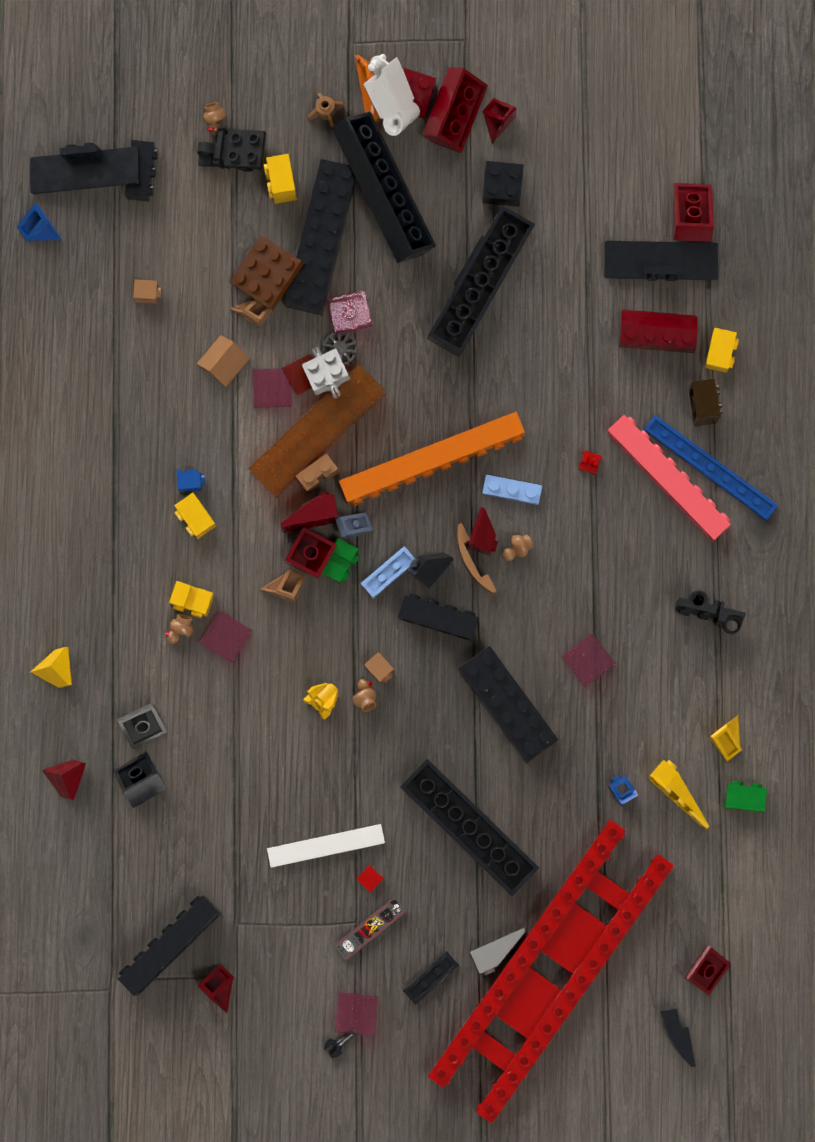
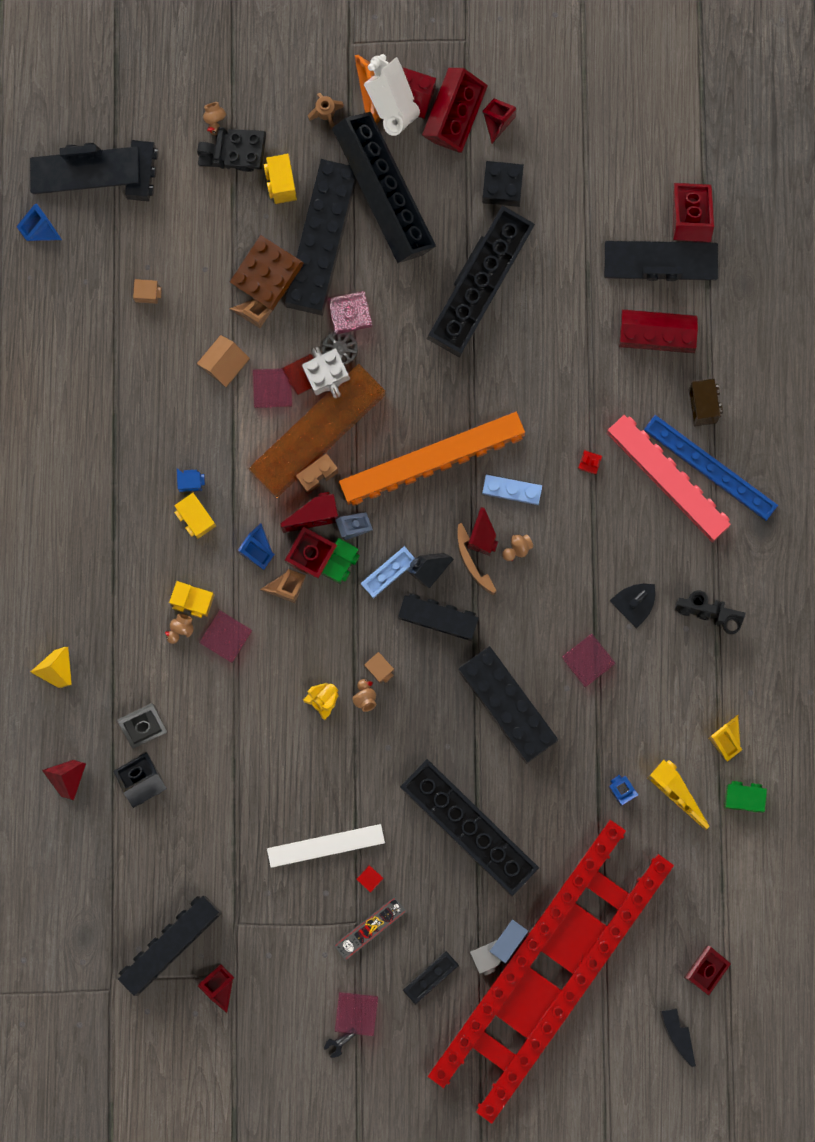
yellow brick [705,328,739,373] -> none
none -> blue slope [238,523,275,570]
none -> sand blue tile [489,920,528,963]
none -> black shield [610,583,655,628]

